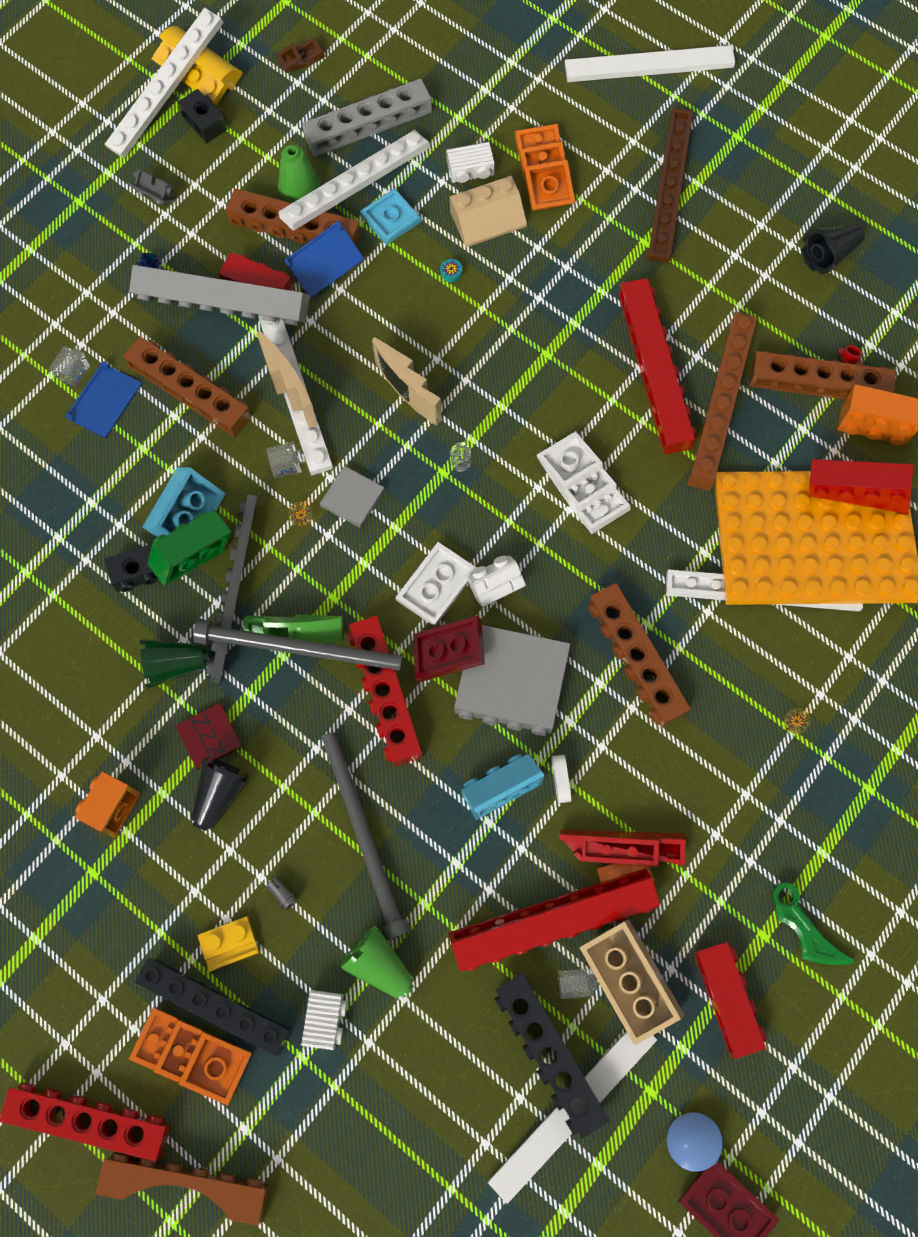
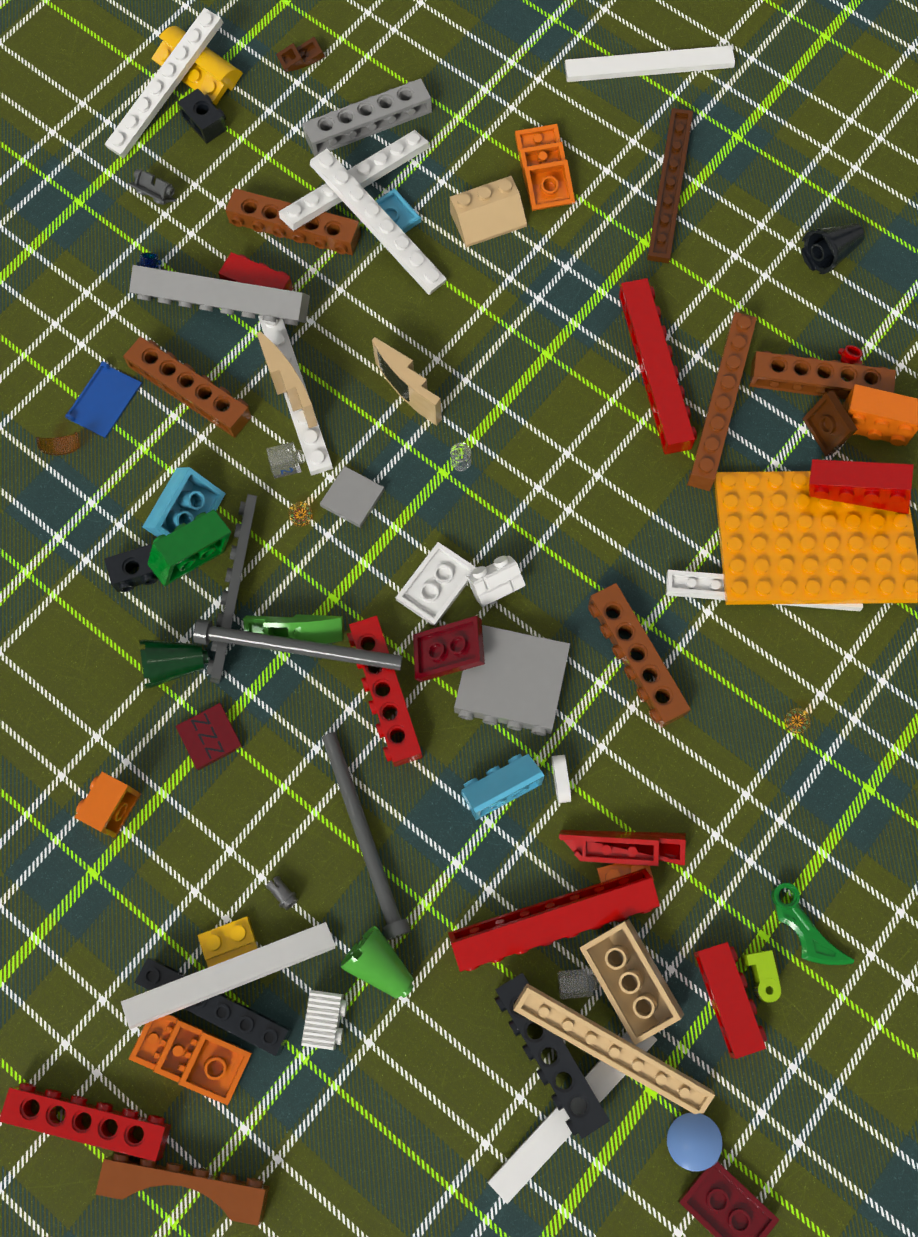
clear brick [49,346,90,387] -> none
black cone [190,756,251,831] -> none
bright green cone [278,145,321,203] -> none
blue piece [284,221,364,299] -> none
tile [440,259,462,282] -> none
white brick [446,142,494,183] -> none
white slope [537,431,630,534] -> none
none -> clear orange helmet [36,432,80,455]
none -> white tile [121,922,336,1030]
none -> white plate [310,149,447,295]
none -> tan plate [513,984,715,1114]
none -> lime leg [742,950,781,1002]
none -> reddish brown plate [802,391,858,456]

